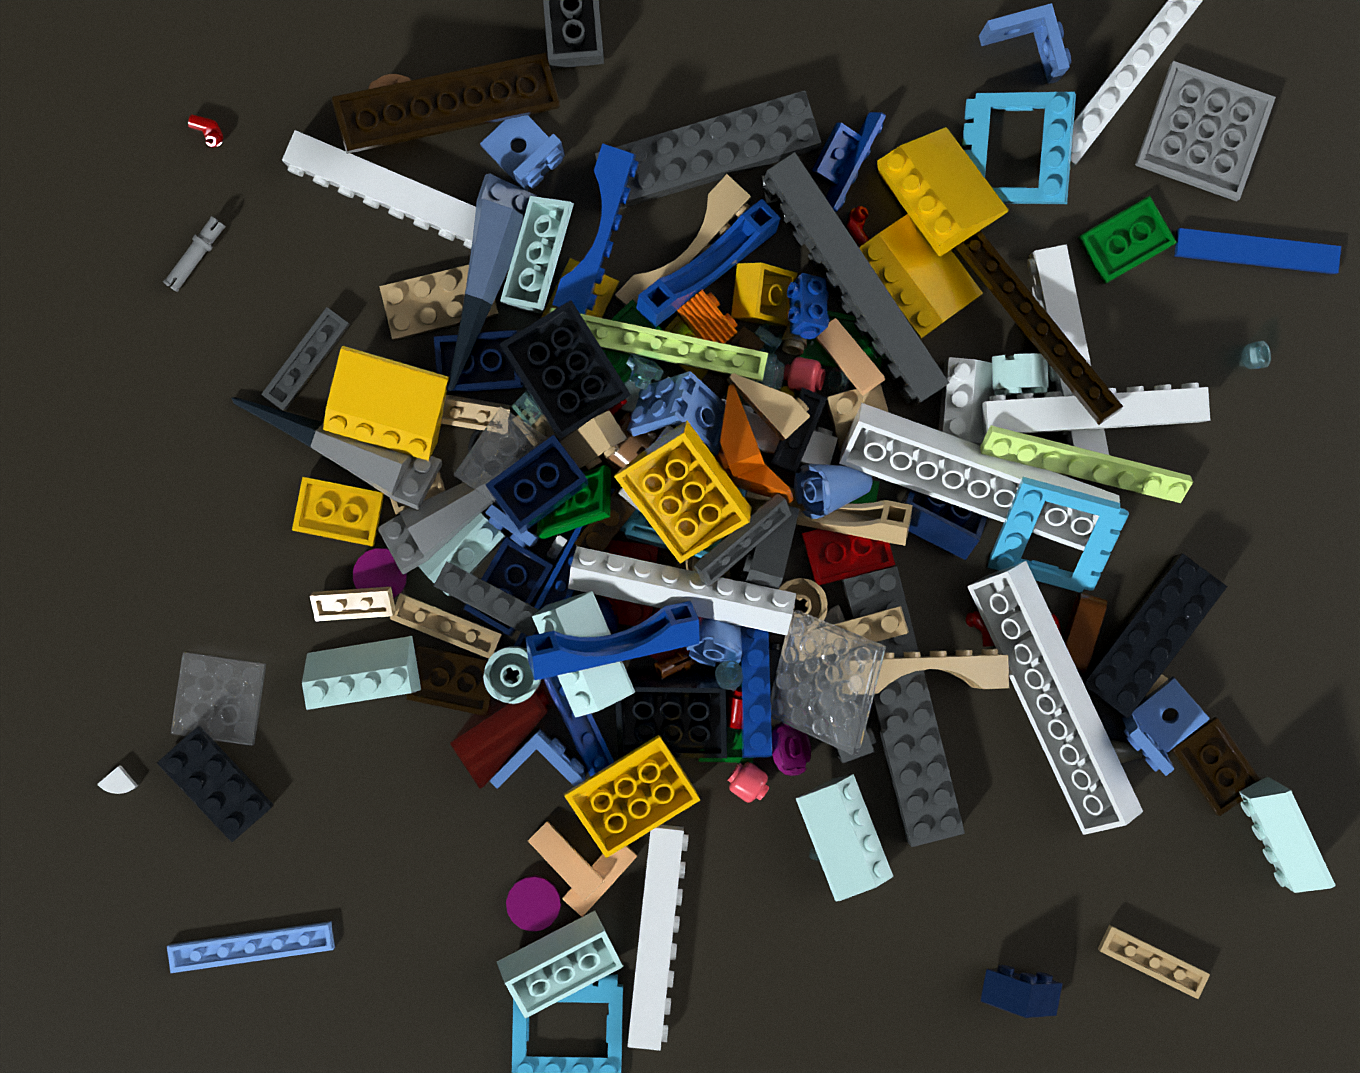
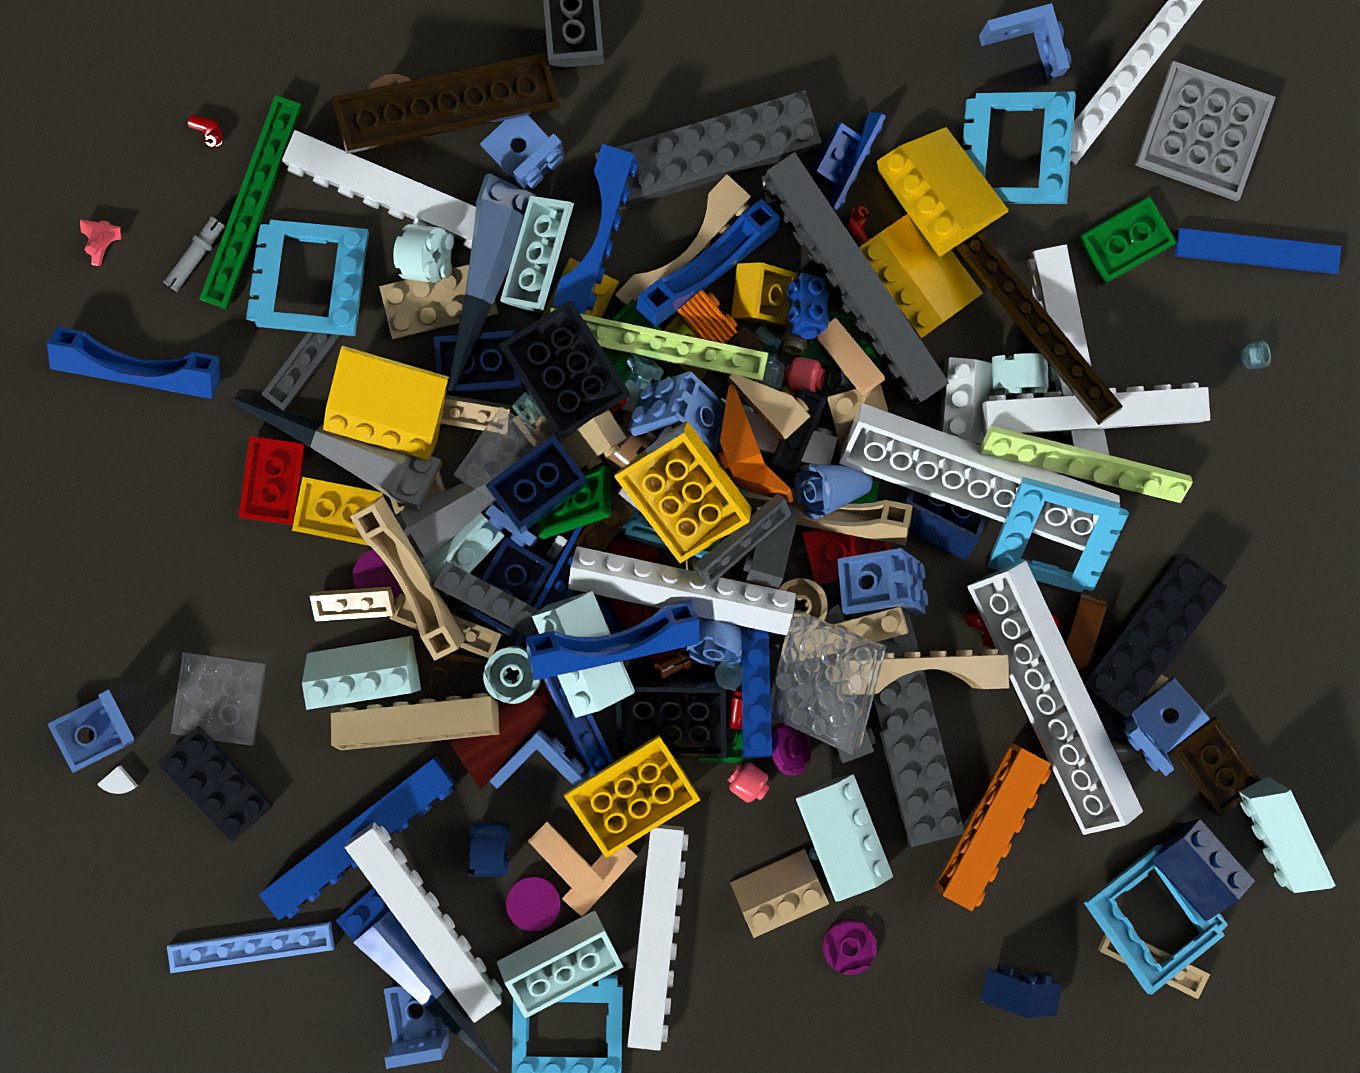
none -> blue arch [47,327,220,399]
none -> medium blue bracket [47,690,135,773]
none -> coral piece [80,219,122,266]
none -> green plate [200,95,303,310]
none -> red plate [238,436,306,525]
none -> medium azure hinge [246,220,369,336]
none -> blue brick [259,756,456,921]
none -> tan brick [331,693,499,750]
none -> blue plate [336,887,500,1072]
none -> white brick [345,822,503,1023]
none -> tan arch [350,496,465,661]
none -> medium blue bracket [384,984,450,1069]
none -> light aqua brick [393,224,454,283]
none -> dark blue brick [468,821,510,878]
none -> tan slope [730,849,829,938]
none -> magenta tile [822,919,877,975]
none -> medium blue bracket [838,548,928,616]
none -> orange brick [935,743,1051,911]
none -> medium azure hinge [1083,845,1228,995]
none -> dark blue slope [1150,819,1255,921]

